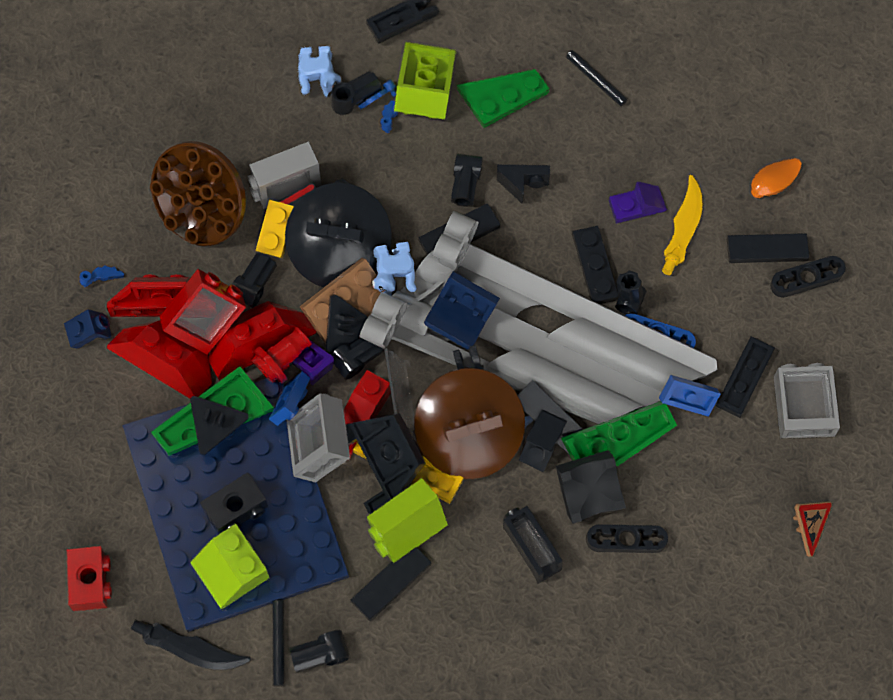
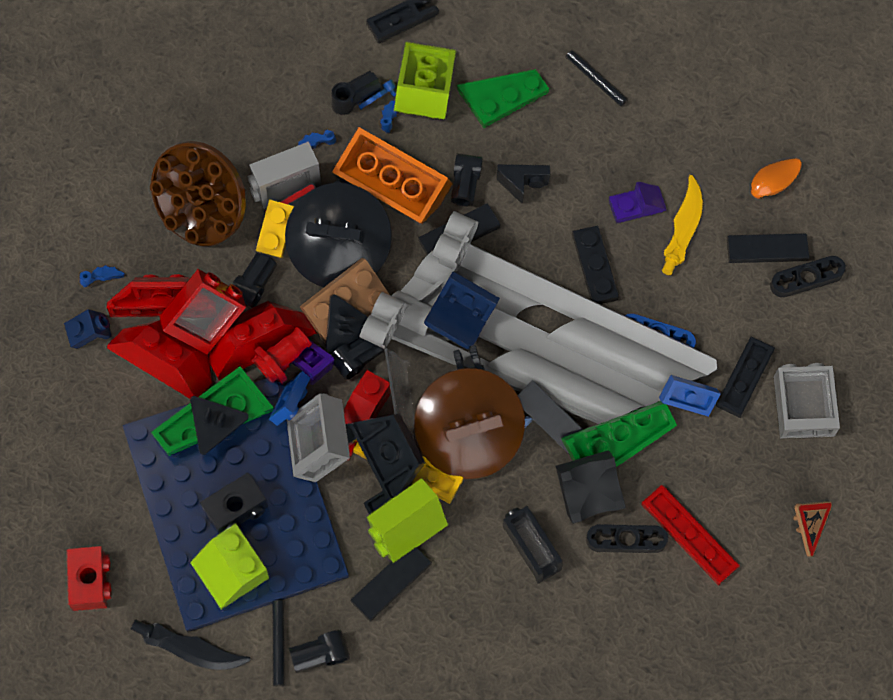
light blue animal [298,46,342,97] -> none
light blue animal [372,242,417,296] -> none
black slope [519,410,567,472] -> none
black piece [615,270,647,315] -> none
none -> blue piece [298,130,336,148]
none -> orange slope [332,127,453,224]
none -> red tile [641,485,740,586]

